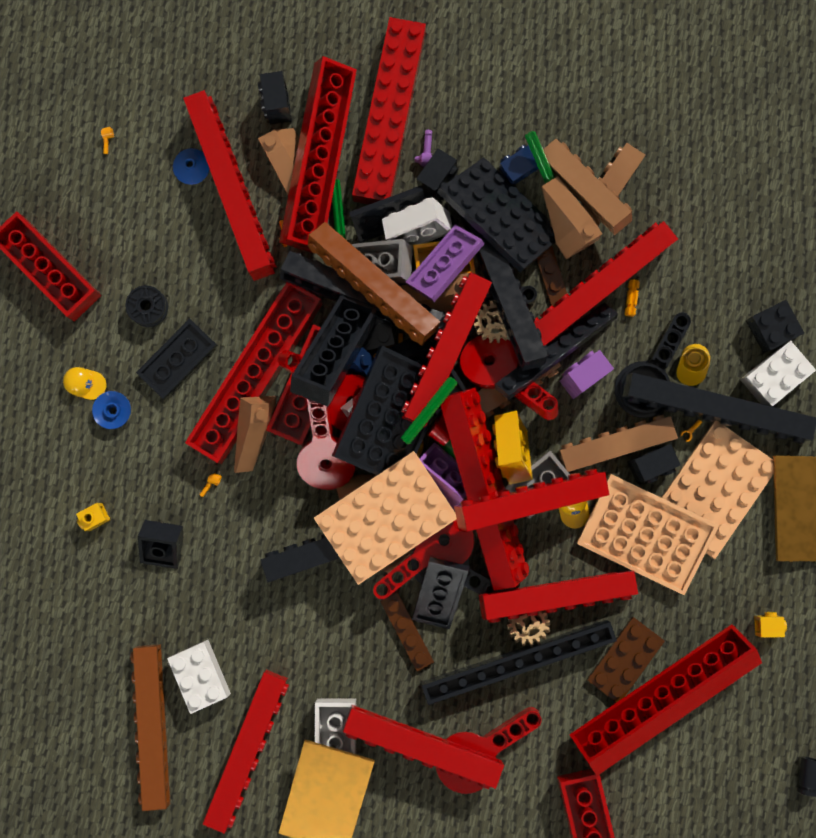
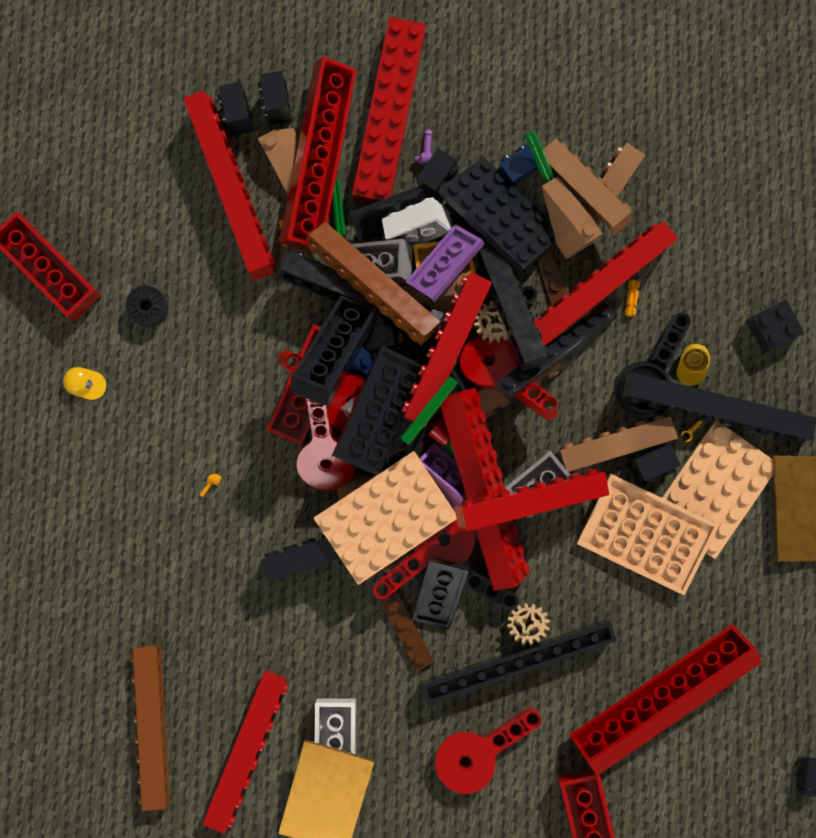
yellow brick [76,503,110,531] -> none
blue dish [92,391,131,429] -> none
light orange hand [101,127,114,154] -> none
black plate [136,318,218,400] -> none
black slope [137,520,184,569] -> none
white brick [167,640,231,714] -> none
blue dish [173,148,210,185] -> none
red brick [185,282,323,464] -> none
medium nougat wedge [234,396,276,473] -> none
red brick [343,705,504,789] -> none
red brick [479,570,638,623] -> none
yellow brick [492,411,533,485] -> none
yellow cap [559,501,589,529] -> none
medium lavender brick [560,350,614,399] -> none
reddish brown plate [586,616,665,702] -> none
white brick [740,341,816,407] -> none
yellow brick [754,612,787,637] -> none
none -> black brick [217,81,254,136]

